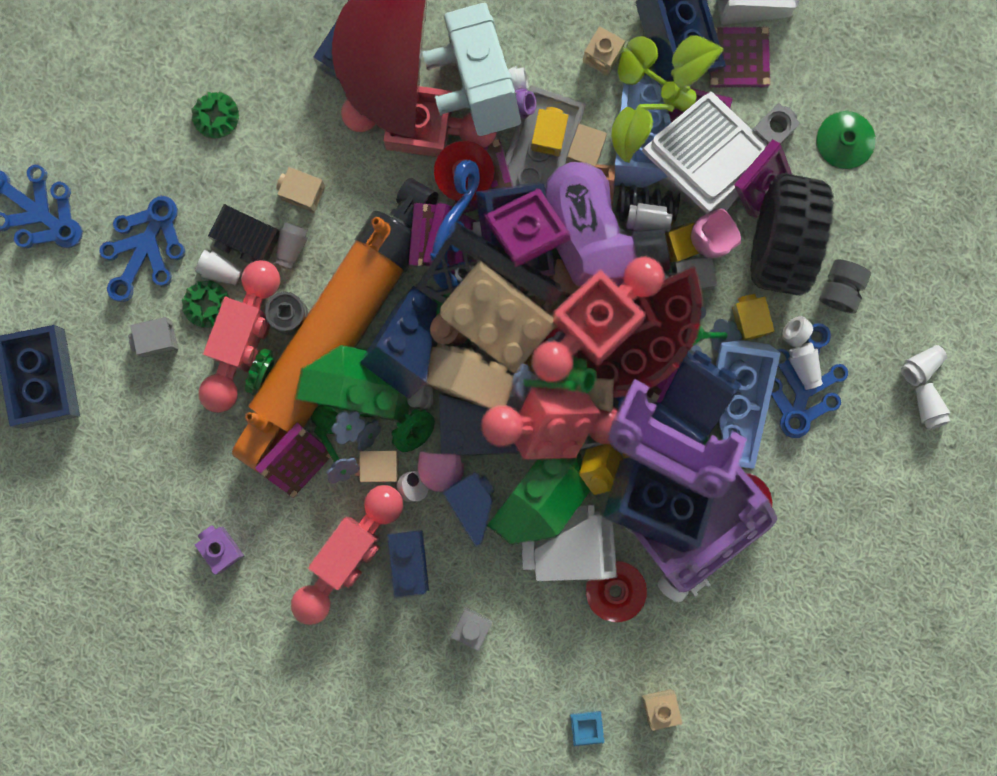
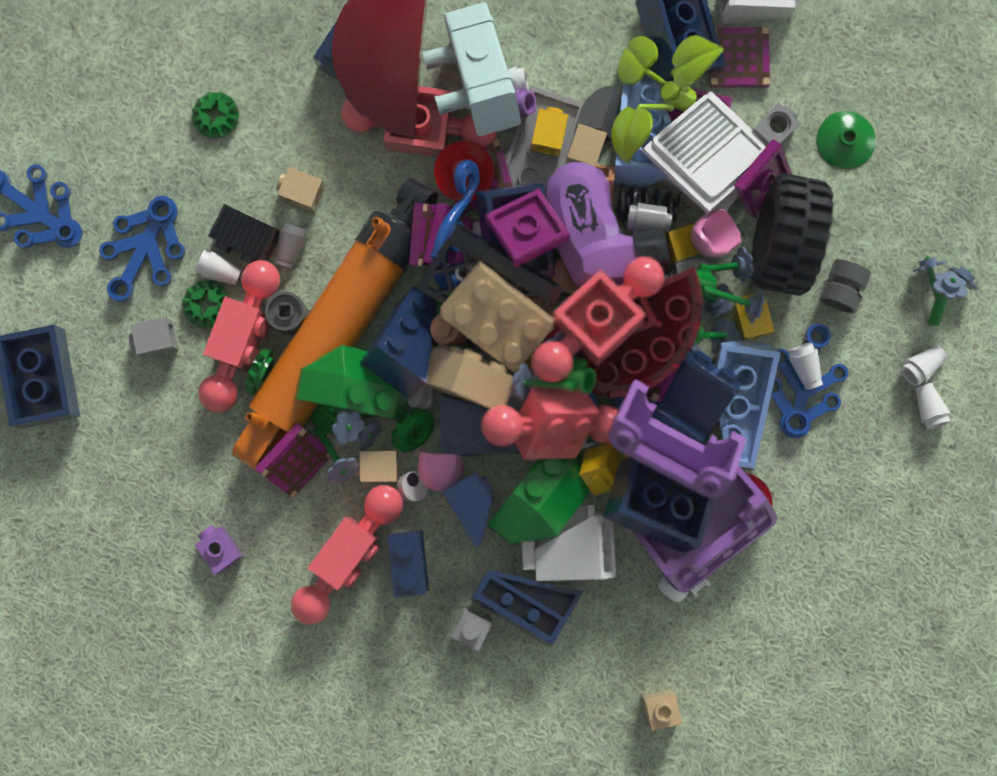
dark azure tile [570,711,604,746] -> none
tan brick [583,26,625,76] -> none
red dish [586,561,647,623] -> none
tan tile [588,378,613,412] -> none
white tile [782,316,813,347] -> none
none -> dark blue wedge [470,570,584,647]
none -> dark grey brick [576,85,621,141]
none -> plant [696,247,766,323]
none -> sand blue plant [913,256,978,326]

